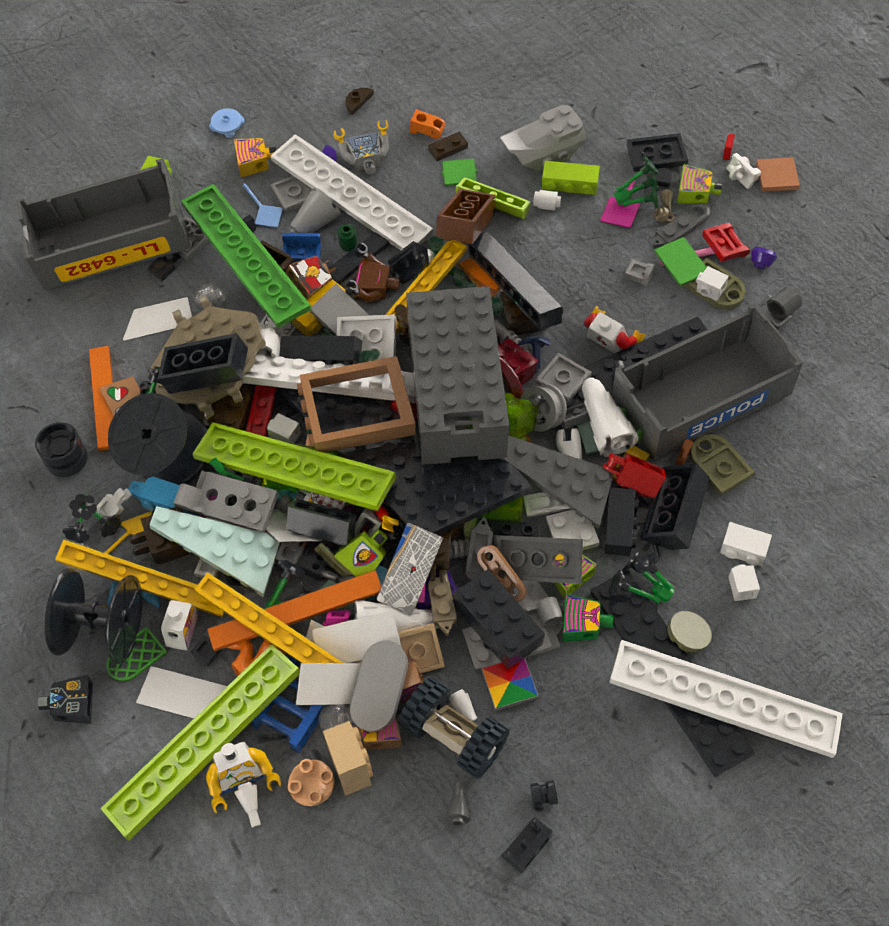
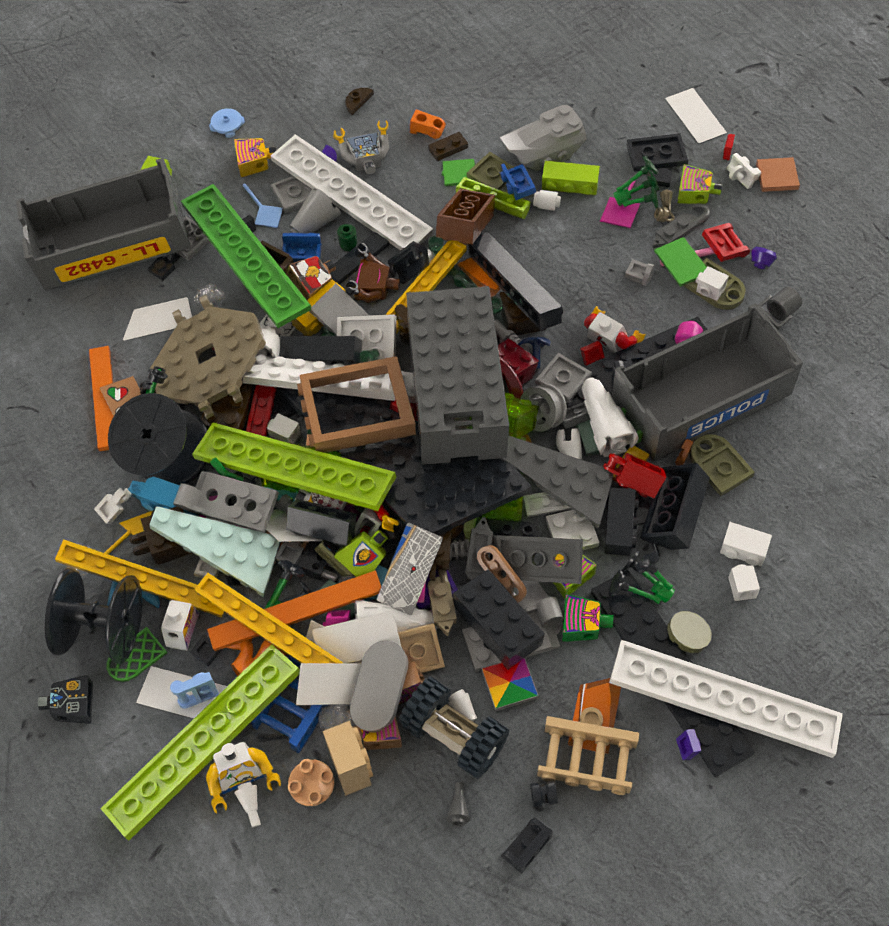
black wheel [35,422,88,477] -> none
black plant [62,494,122,543] -> none
black brick [157,333,248,394] -> none
none -> light blue plate [170,672,219,709]
none -> olive tile [467,152,514,195]
none -> blue bracket [500,164,536,200]
none -> tan fence [537,716,639,795]
none -> orange sticker [568,678,621,754]
none -> red tile [580,341,605,366]
none -> tan tile [580,707,603,726]
none -> white sticker [665,88,727,143]
none -> dark pink head [675,321,703,344]
none -> dark purple plate [676,729,701,761]

